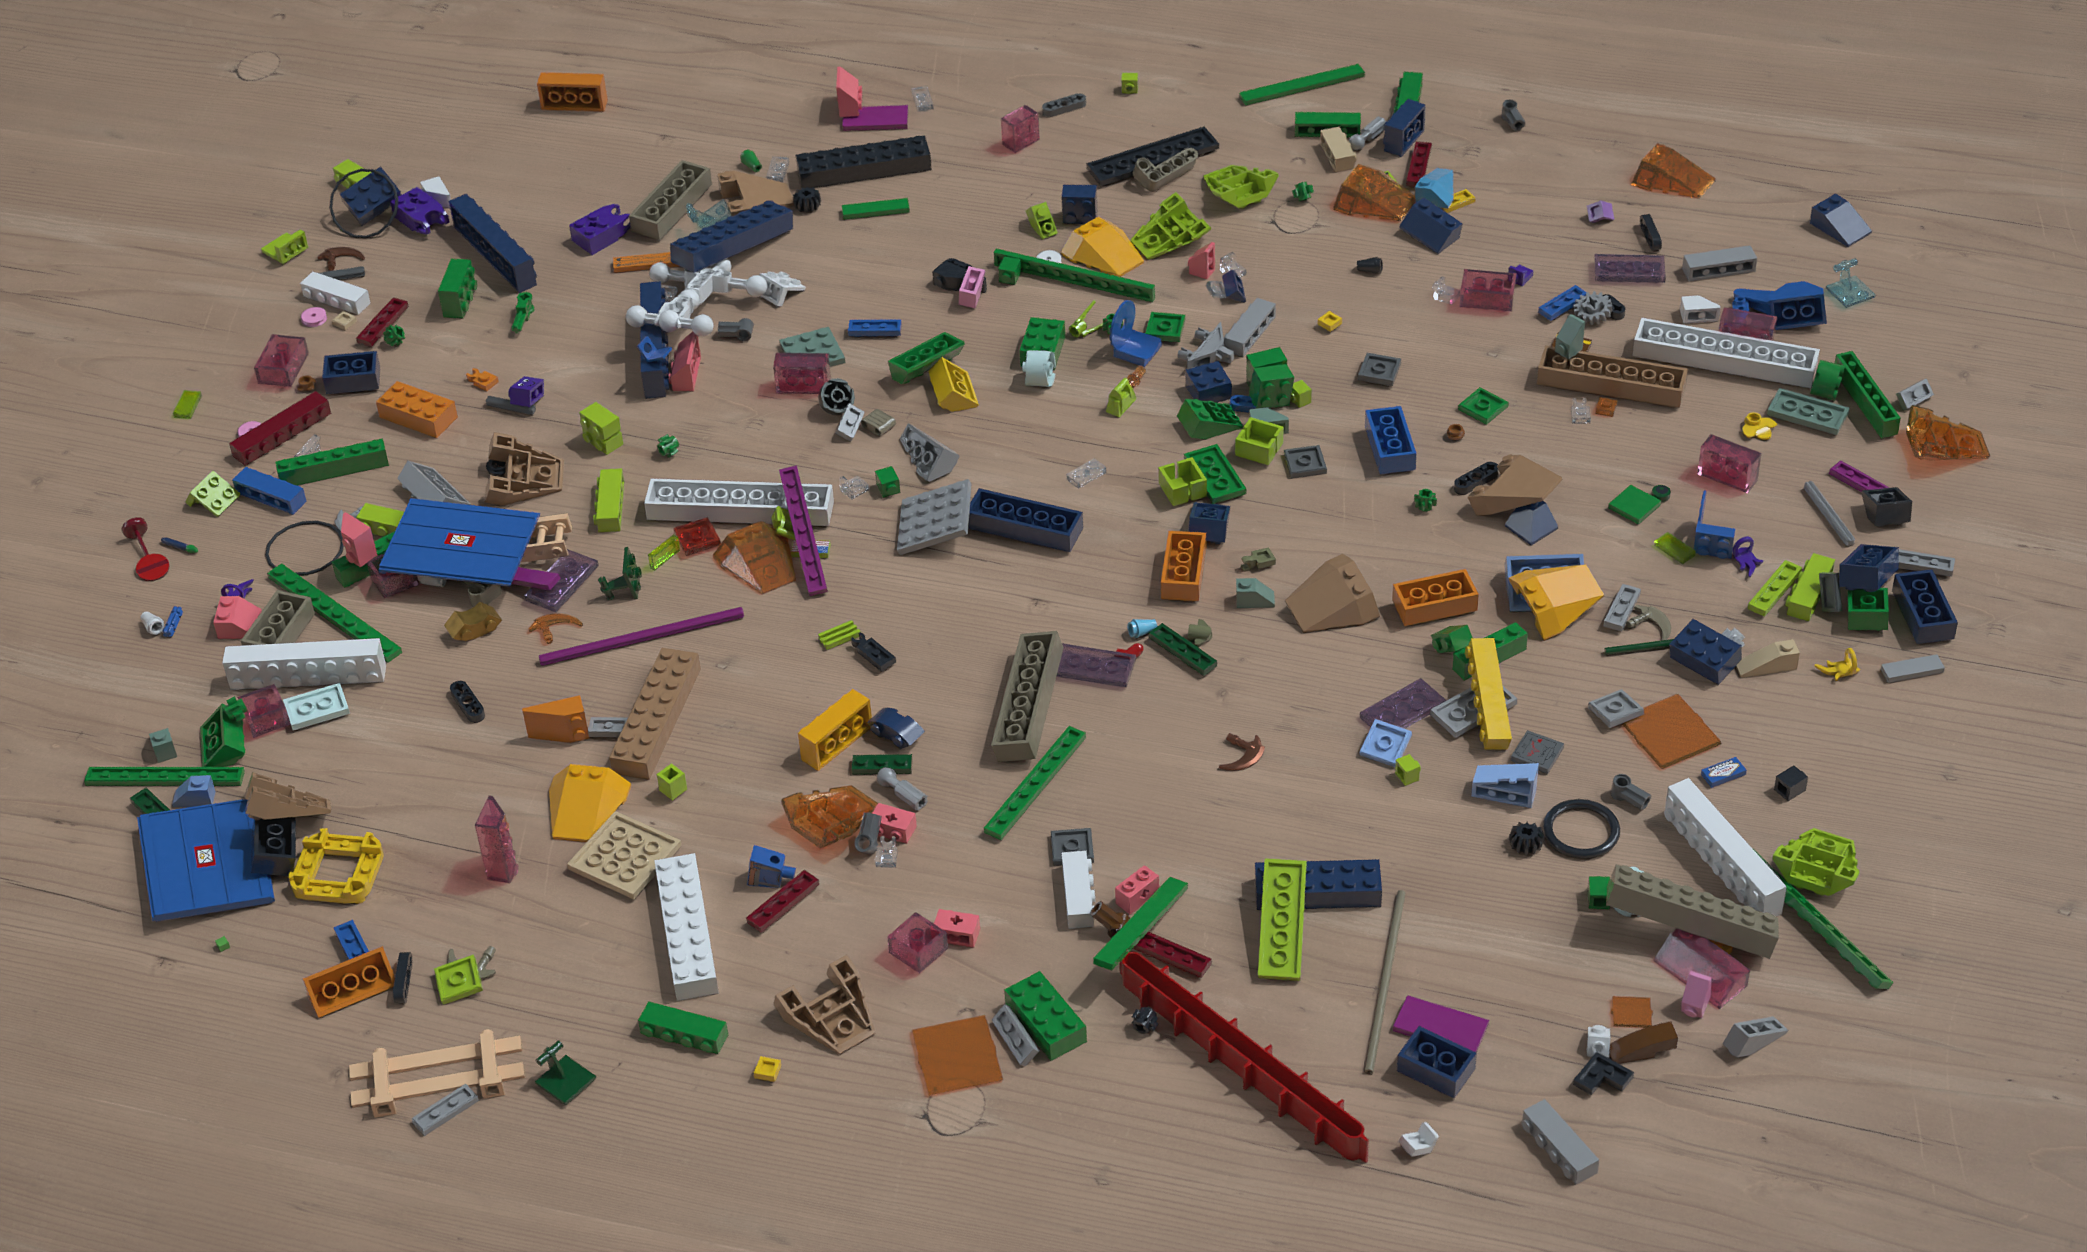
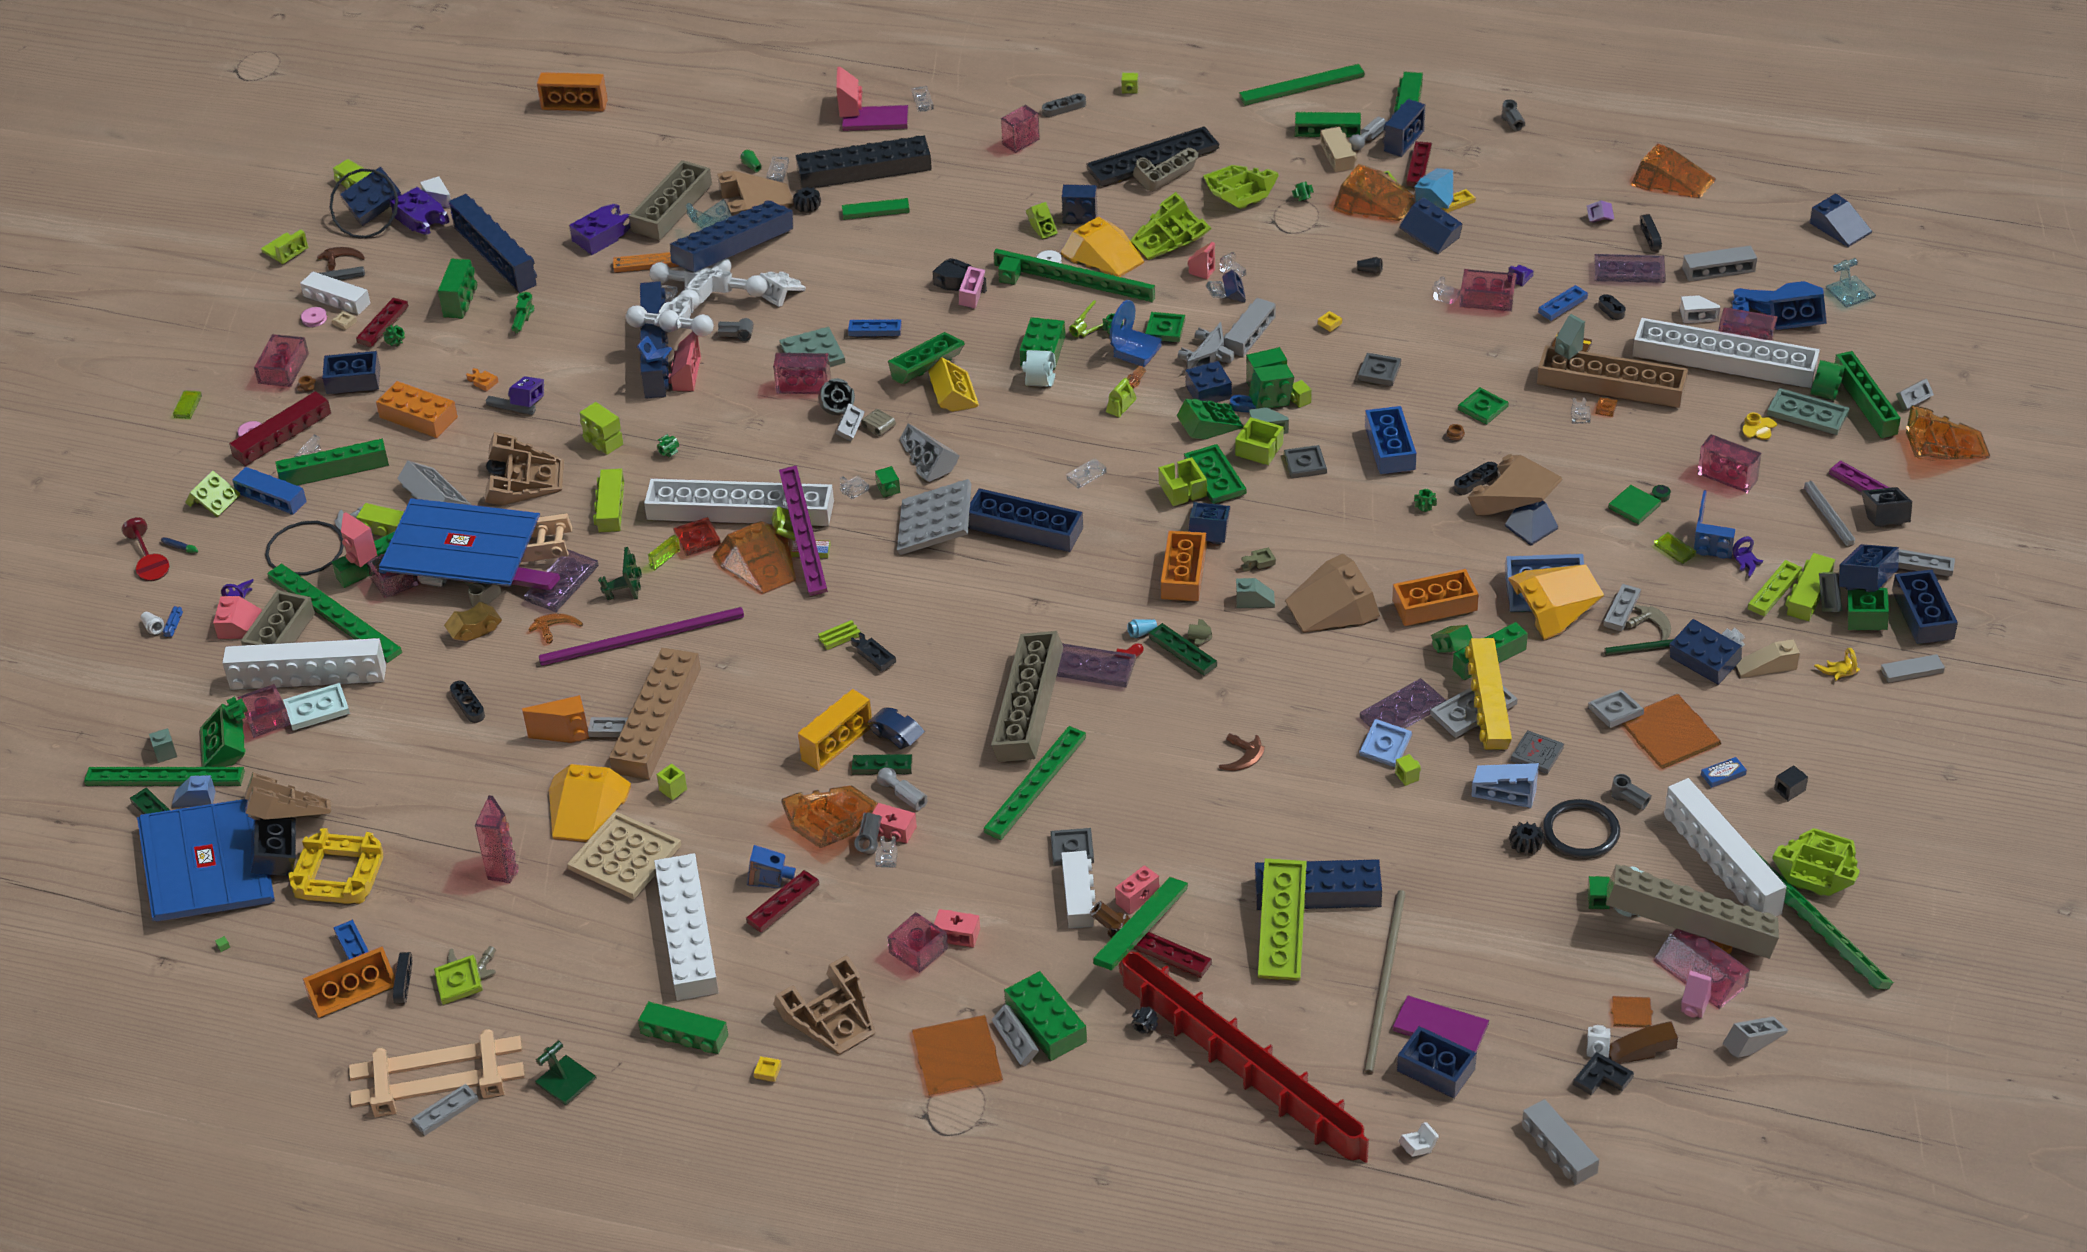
light grey gear [1573,291,1612,325] -> none

